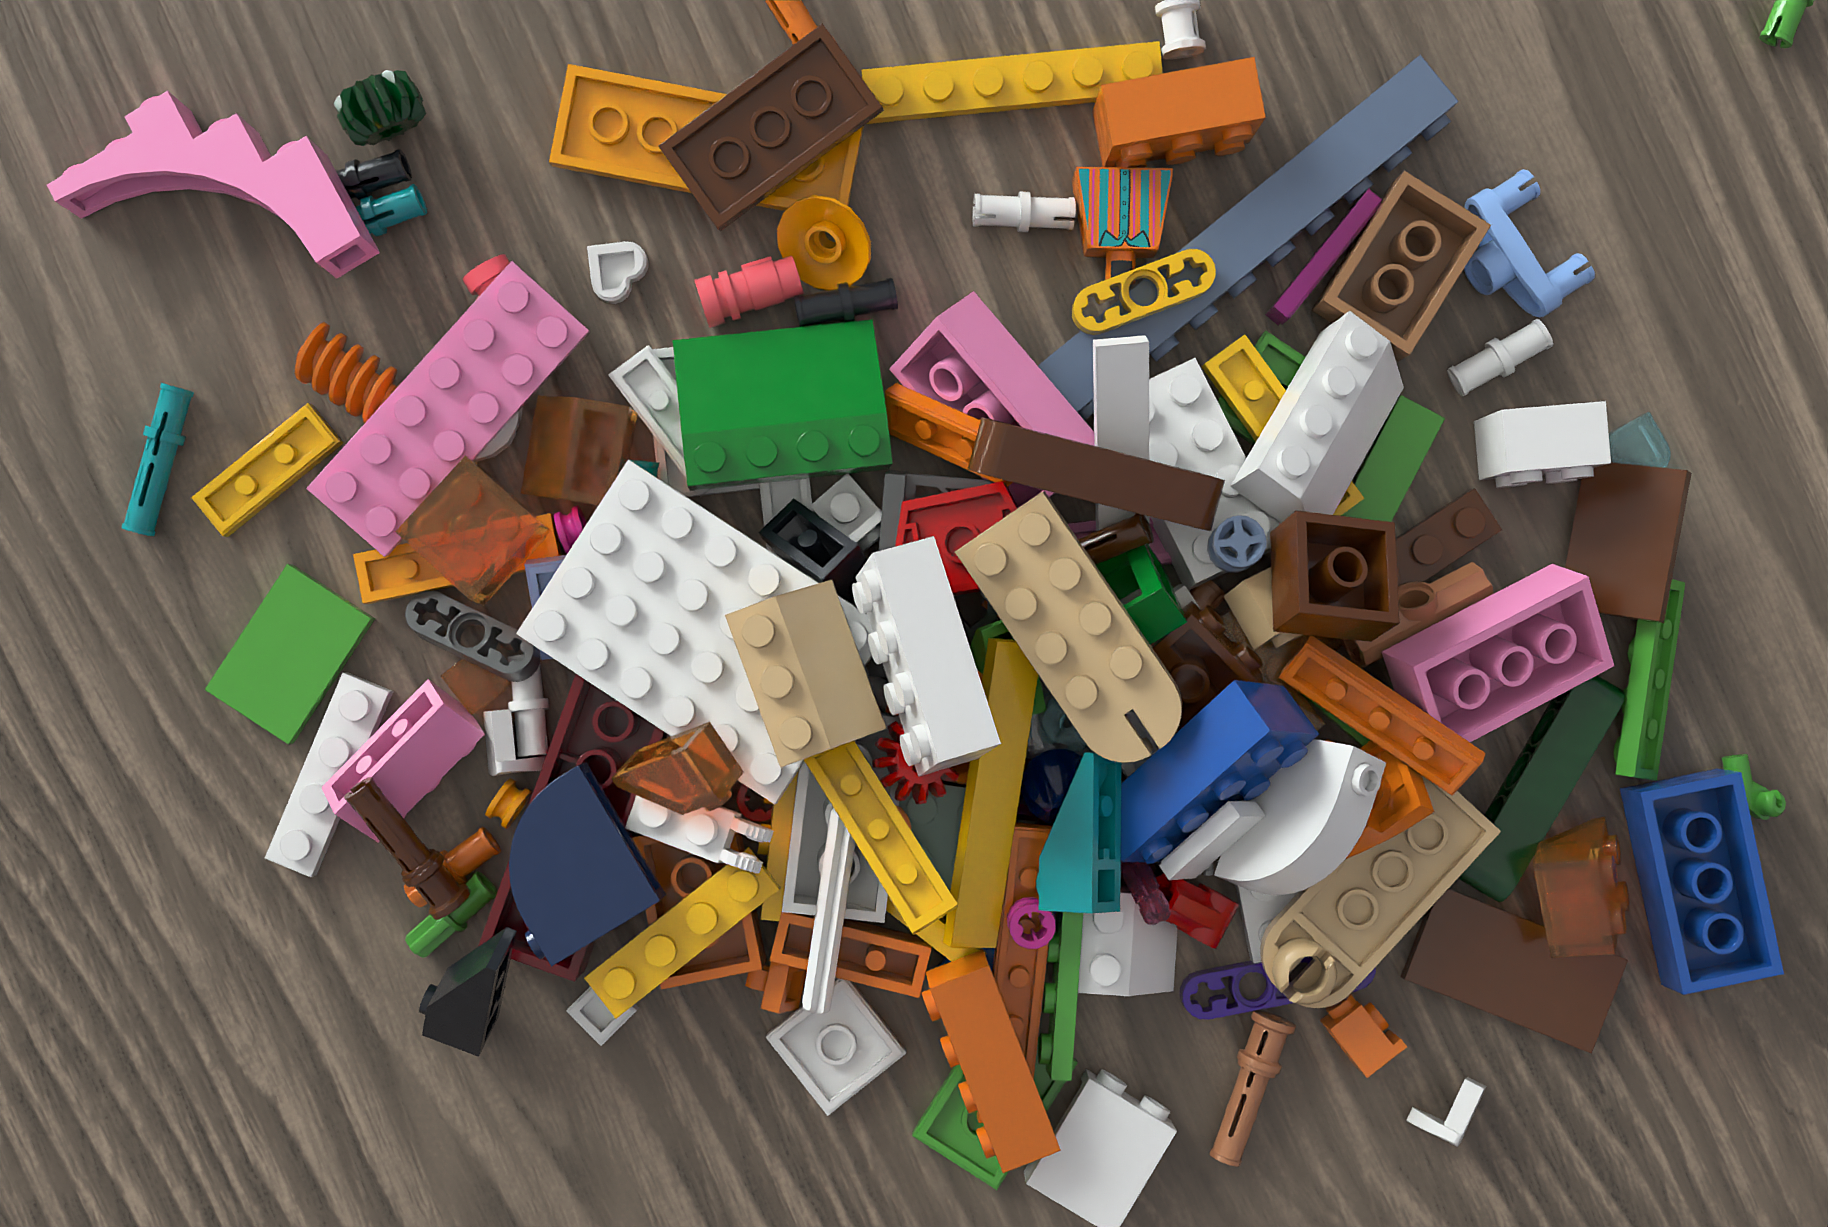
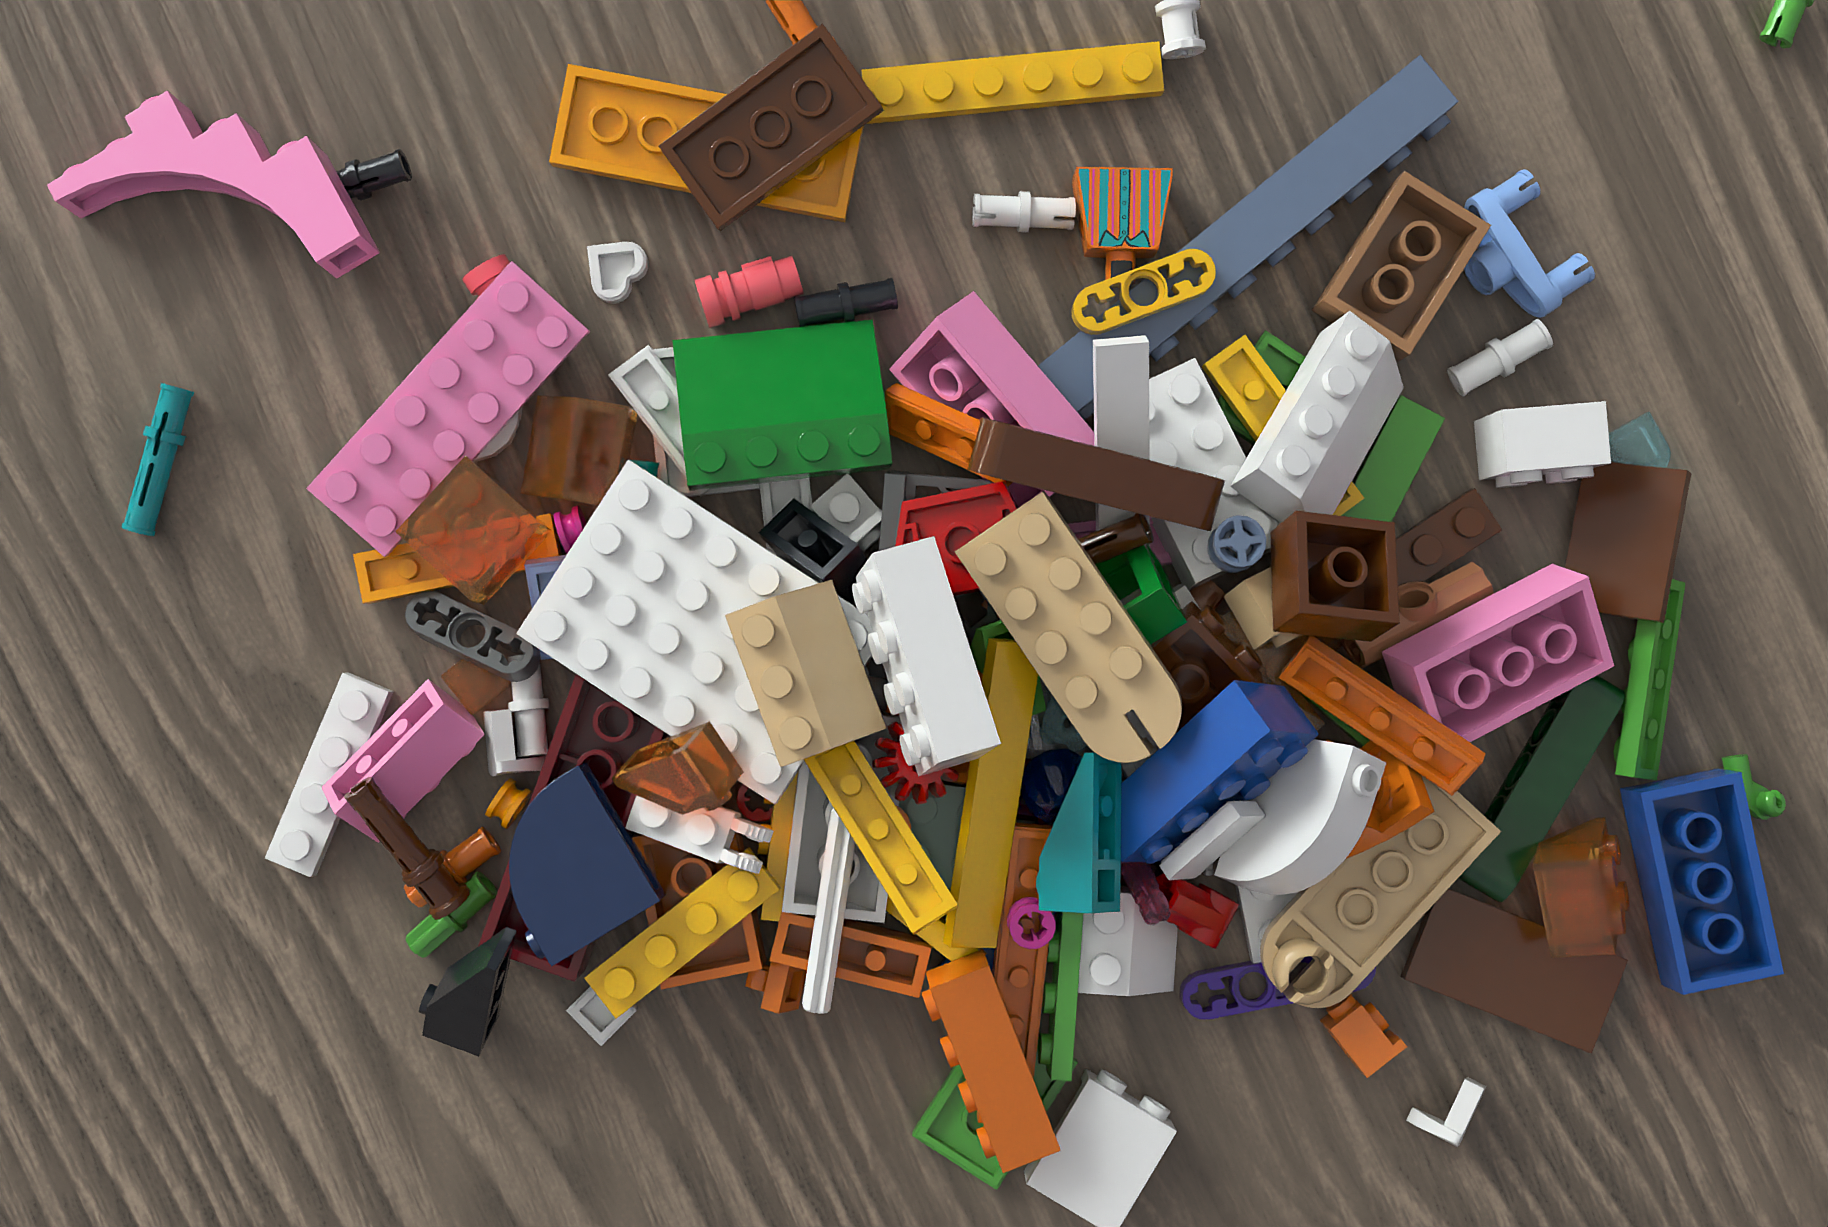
yellow tile [191,403,344,537] -> none
bright green tile [205,564,375,745] -> none
orange piece [294,322,403,424] -> none
dark green gear [334,70,426,146] -> none
teal pin [356,184,427,237] -> none
white tile [766,978,907,1116] -> none
light orange dish [777,195,871,290] -> none
orange brick [1092,57,1266,168] -> none
nougat pin [1209,1010,1296,1167] -> none
magenta tile [1265,189,1382,326] -> none

